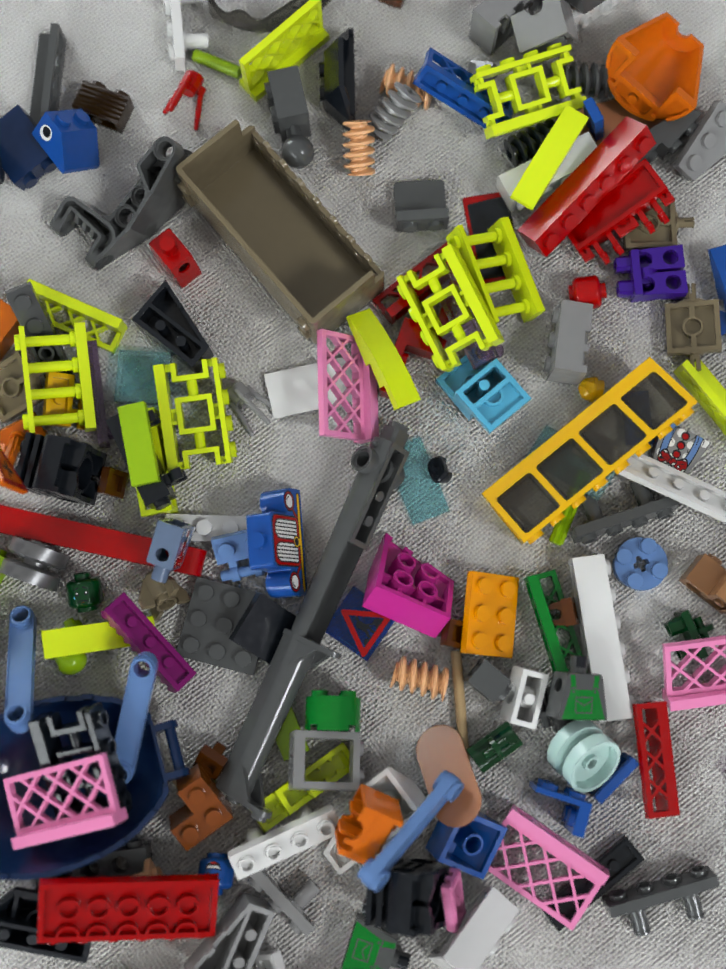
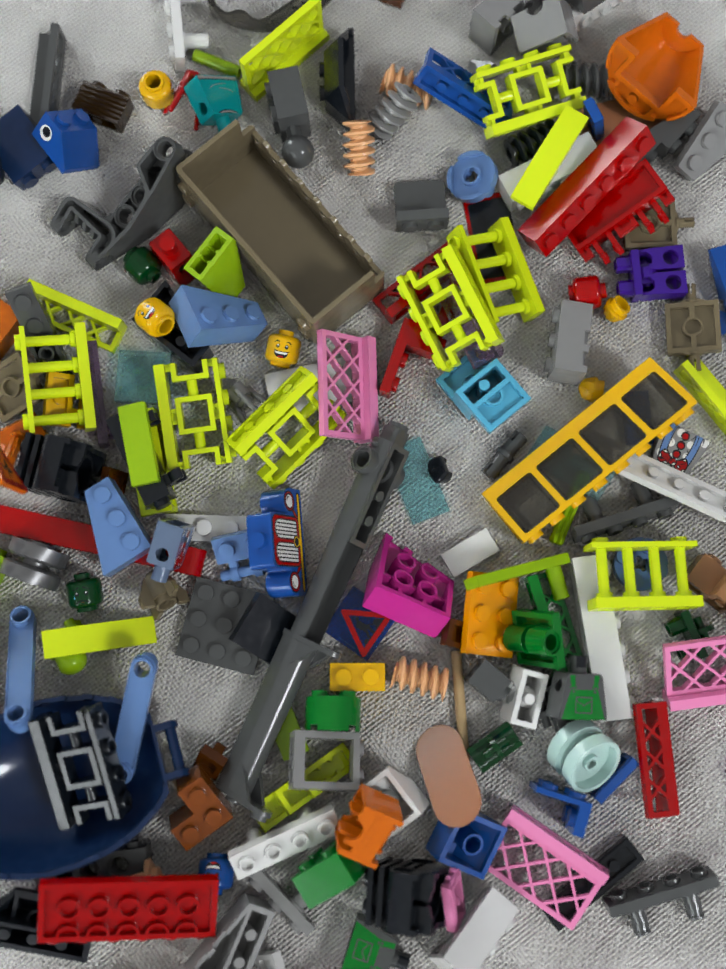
bright pink fence [3,752,128,850] -> none
magenta gear [101,593,196,693] -> none
neon yellow slope [346,308,421,411] -> none
medium blue piece [357,770,464,893] -> none
reddish brown tile [549,597,580,626] -> none
none -> medium blue wedge [84,477,152,577]
none -> dark green head [123,246,162,285]
none -> yellow head [134,297,175,337]
none -> yellow head [139,70,174,110]
none -> medium blue wedge [169,284,268,348]
none -> lime slope [183,226,245,297]
none -> teal torso [184,75,243,132]
none -> neon yellow fence [225,366,347,489]
none -> yellow head [265,329,301,369]
none -> green brick [292,839,368,910]
none -> yellow brick [330,663,385,691]
none -> white tile [440,528,500,578]
none -> medium blue plate [447,150,498,203]
none -> lime piece [464,552,571,601]
none -> dark grey pin [481,430,528,481]
none -> green plate [503,608,566,670]
none -> neon yellow fence [583,536,704,612]
none -> yellow plate [603,295,630,322]

